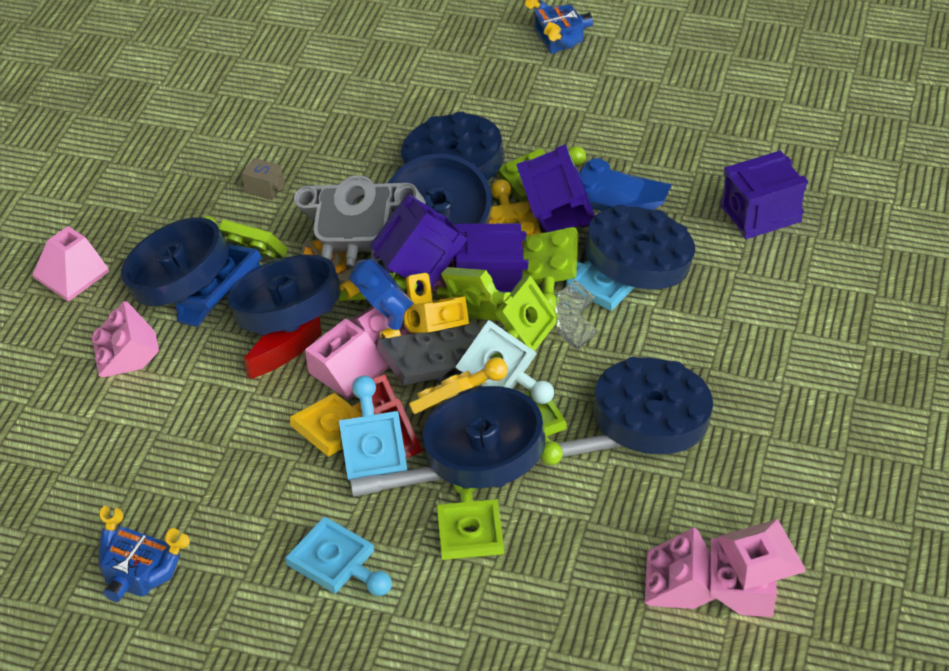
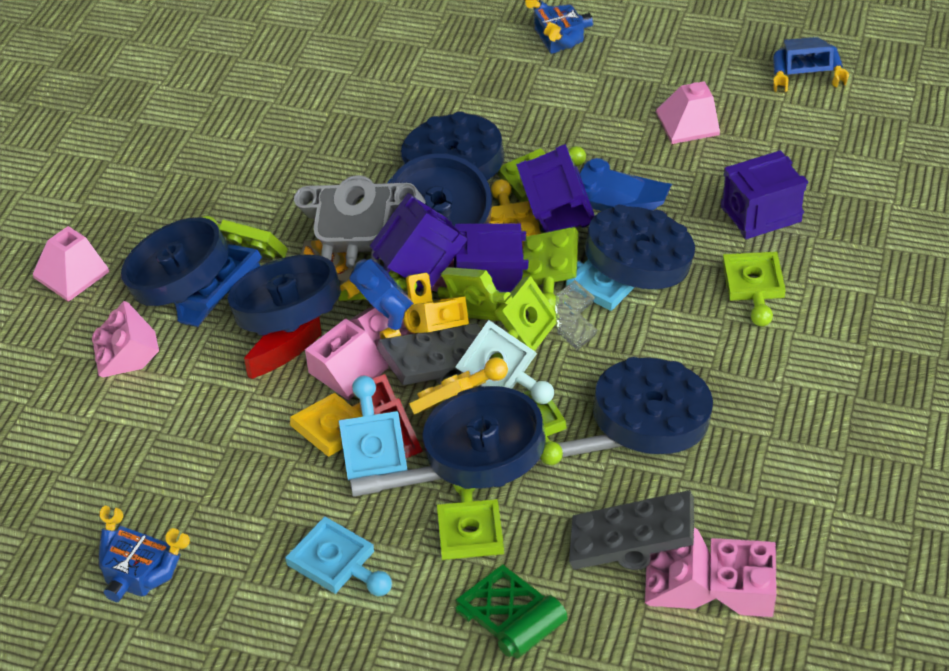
dark tan brick [242,158,285,200] -> none
bright pink slope [718,519,805,590] -> none
none -> green piece [455,564,568,659]
none -> dark grey plate [569,490,694,570]
none -> bright pink slope [656,81,720,144]
none -> lime plate [722,252,786,327]
none -> blue torso [773,37,849,93]

